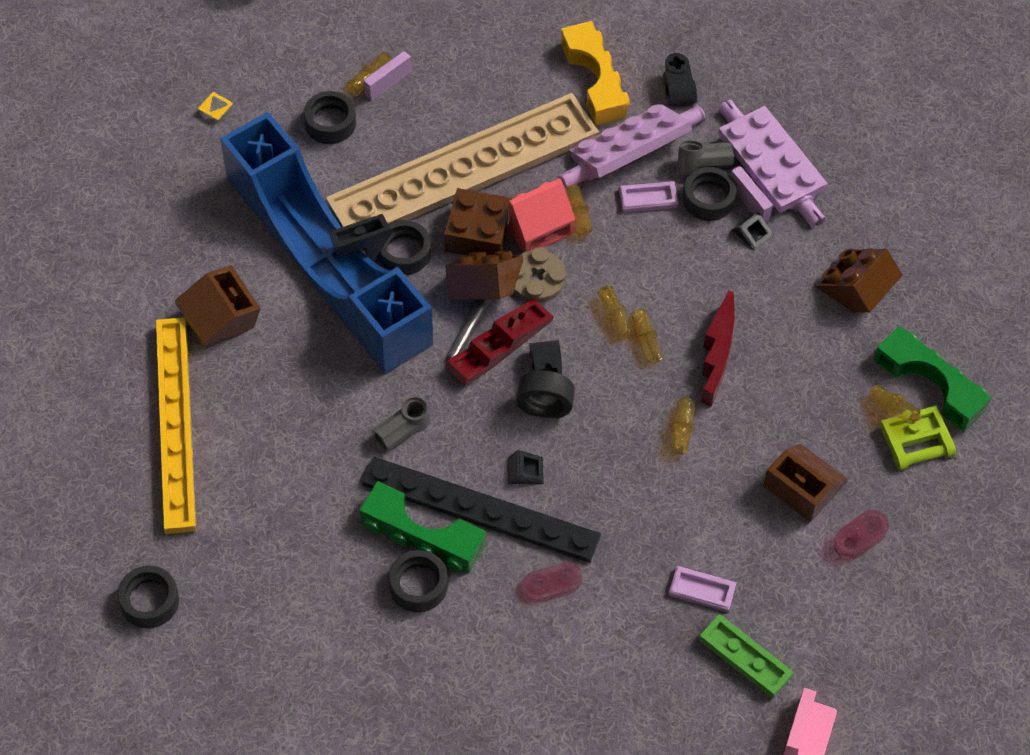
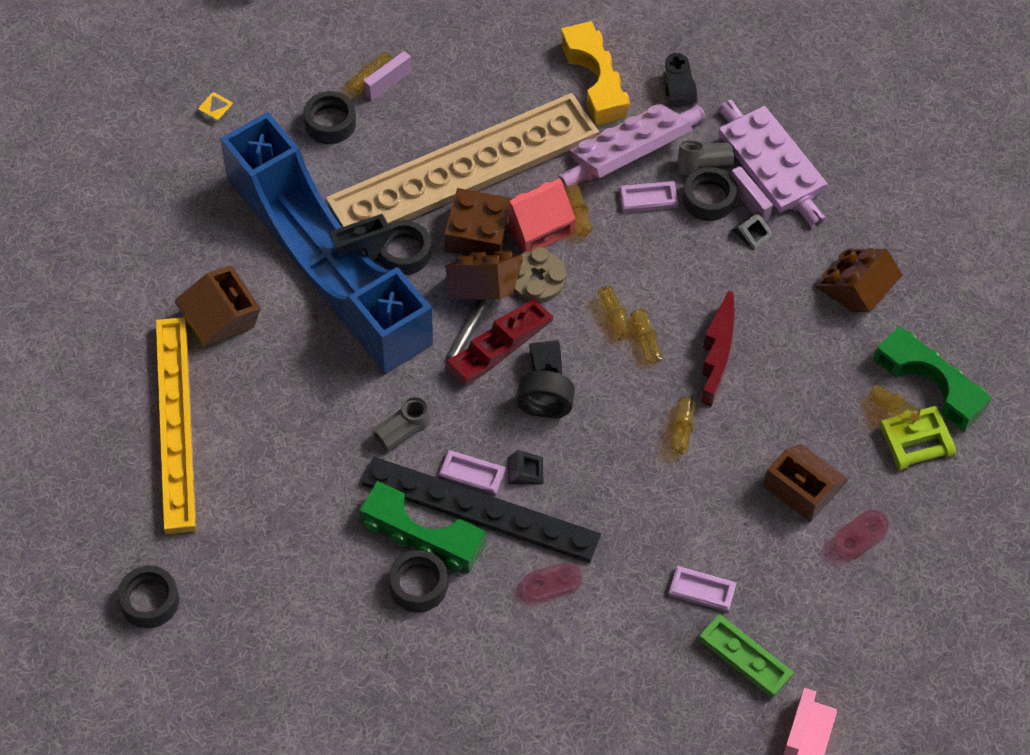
none -> lavender tile [439,450,506,496]

